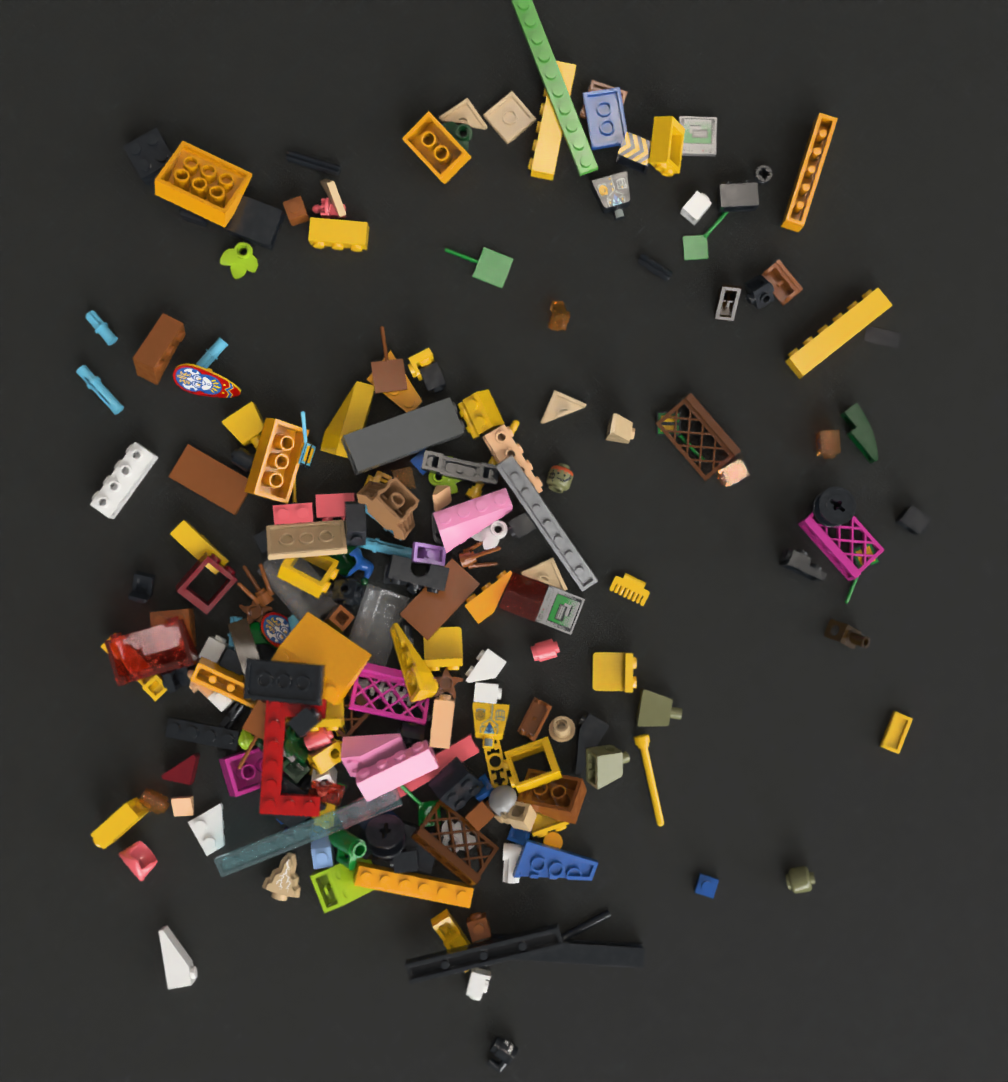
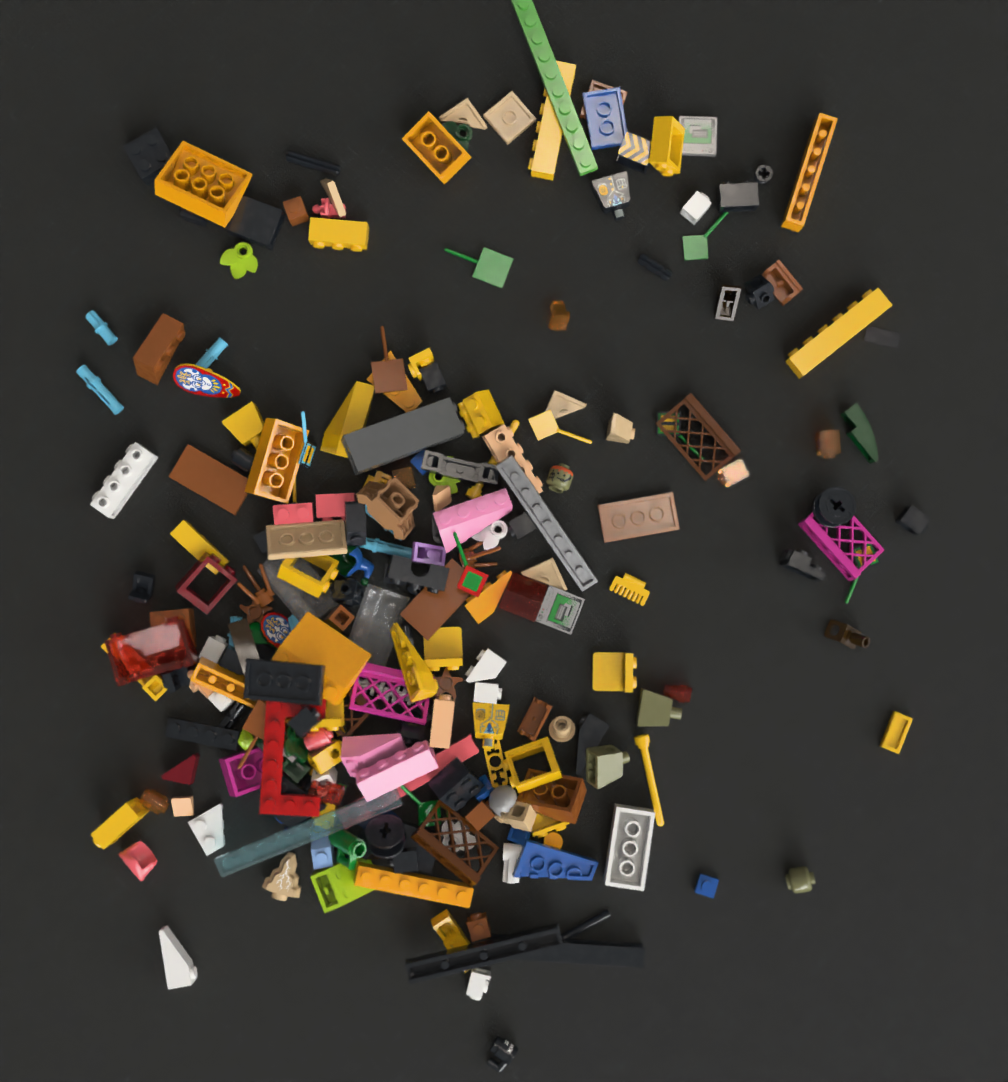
coral brick [530,639,560,662] -> none
none -> piece [453,532,489,598]
none -> yellow piece [528,410,592,444]
none -> tile [597,492,680,543]
none -> white brick [603,803,655,891]
none -> clear red cone [663,684,692,704]

